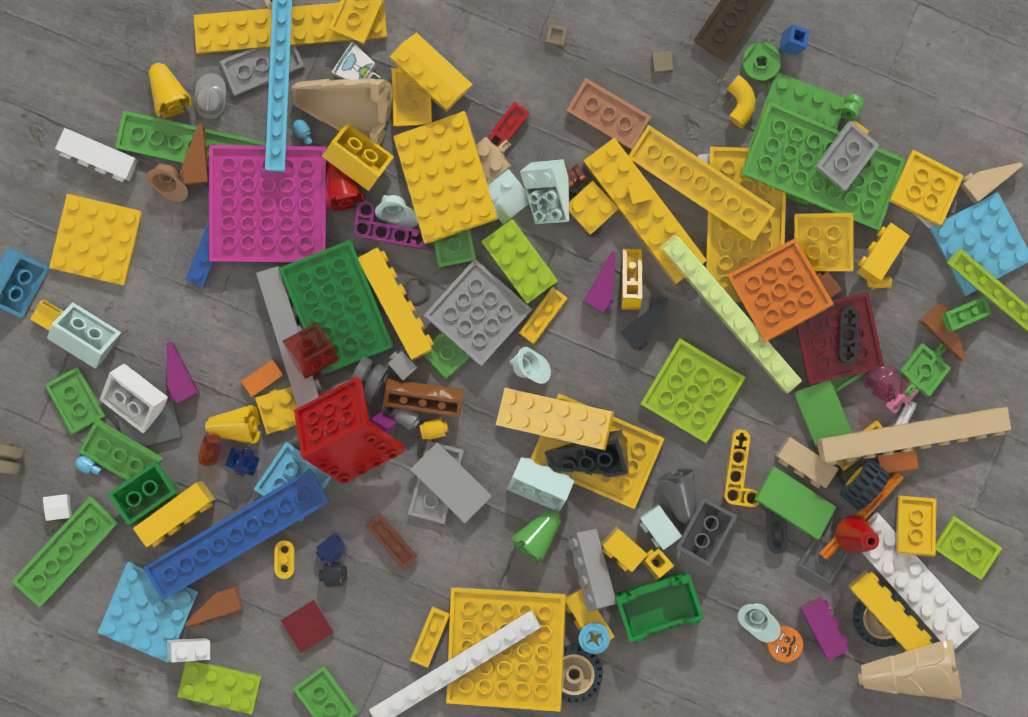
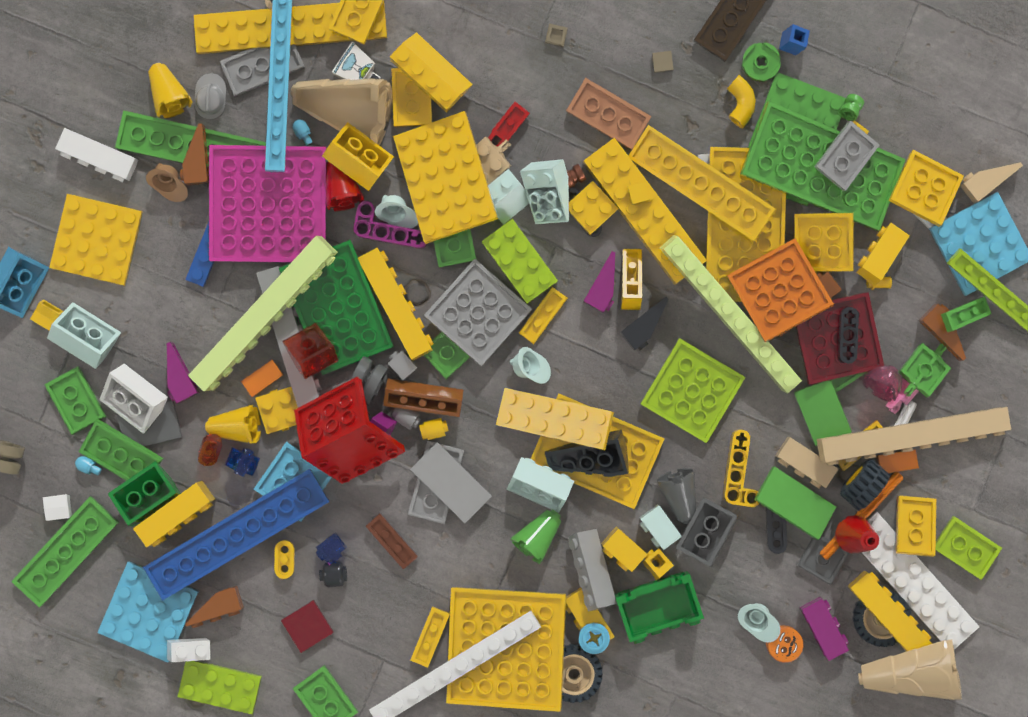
none -> yellowish green brick [188,236,338,392]

